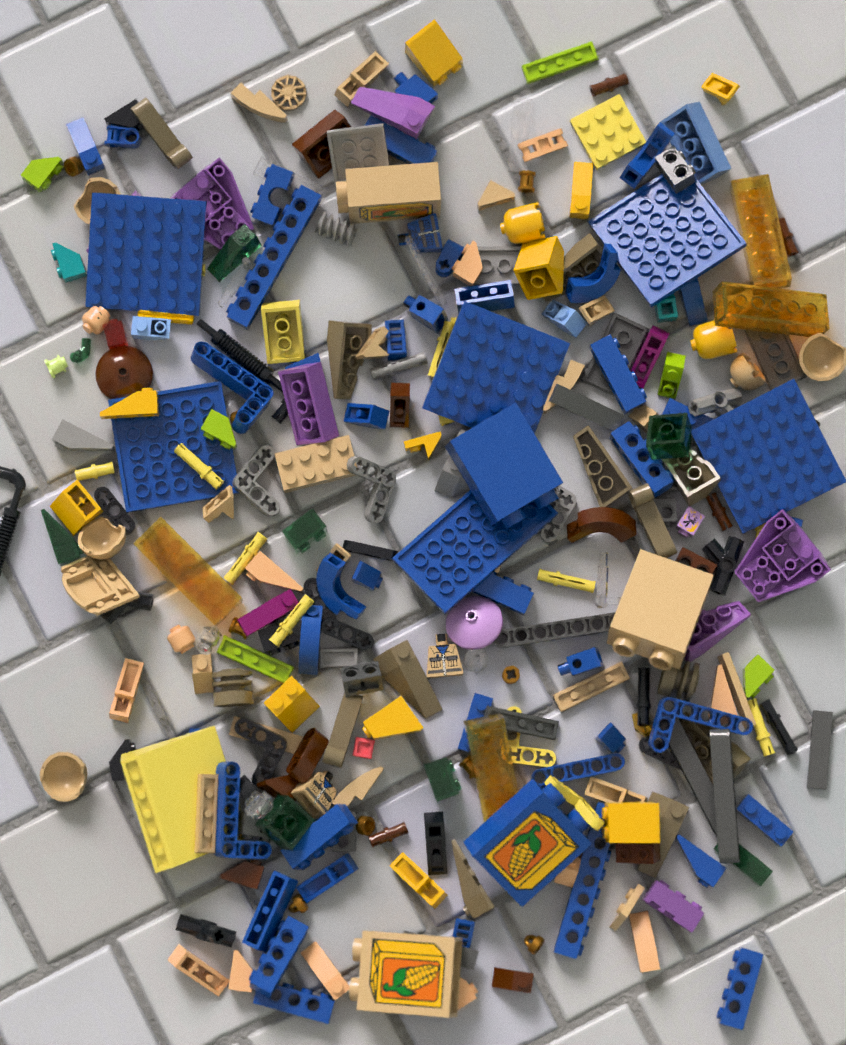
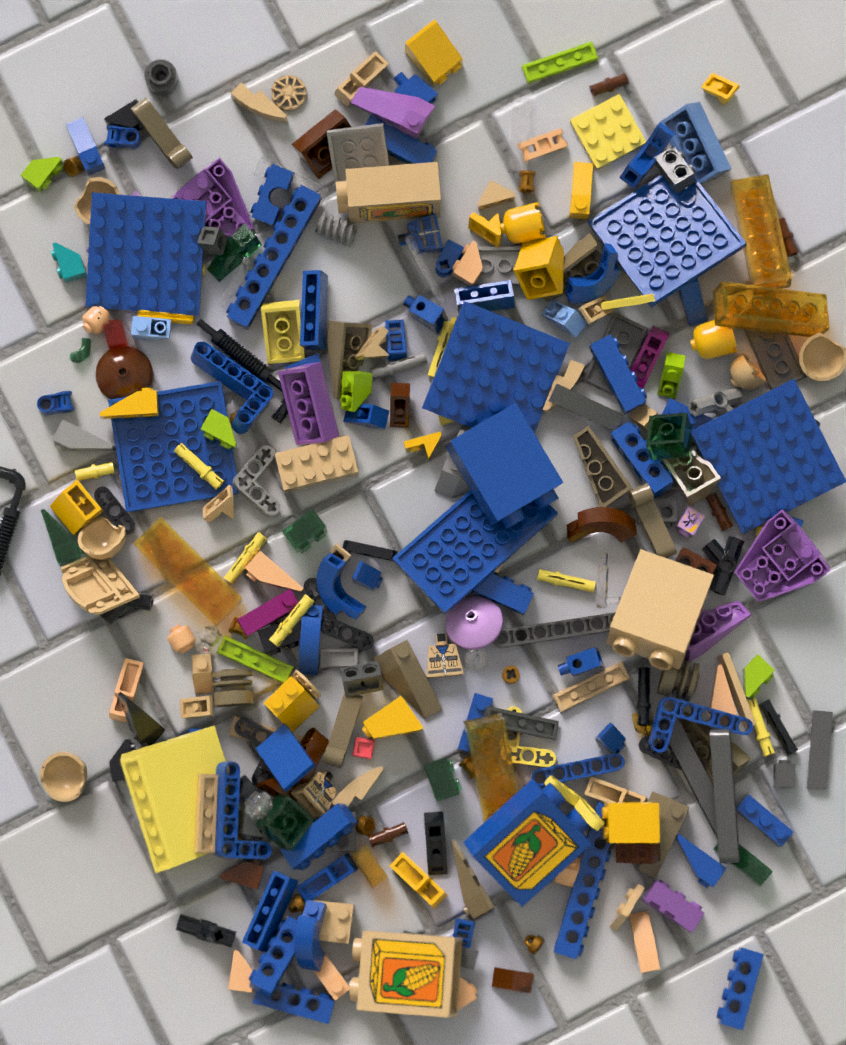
yellowish green brick [44,355,69,378] -> none
light nougat slope [168,944,230,997] -> none
light grey beam [347,456,396,523] -> none
light grey beam [540,486,576,543] -> none
teal slope [655,293,678,323] -> none
none -> blue piece [37,391,75,415]
none -> slope [118,691,165,746]
none -> dark grey piece [144,59,178,96]
none -> tan slope [180,696,213,718]
none -> dark grey brick [197,226,228,255]
none -> blue tile [256,723,316,791]
none -> tan wheel [293,670,321,700]
none -> blue arch [294,900,327,972]
none -> blue brick [300,270,328,350]
none -> tan brick [315,900,354,944]
none -> lime slope [340,371,372,412]
none -> clear yellow brick [351,845,388,888]
none -> yellow slope [468,212,501,248]
none -> light yellow tile [601,294,655,310]
none -> dark grey brick [773,760,795,788]

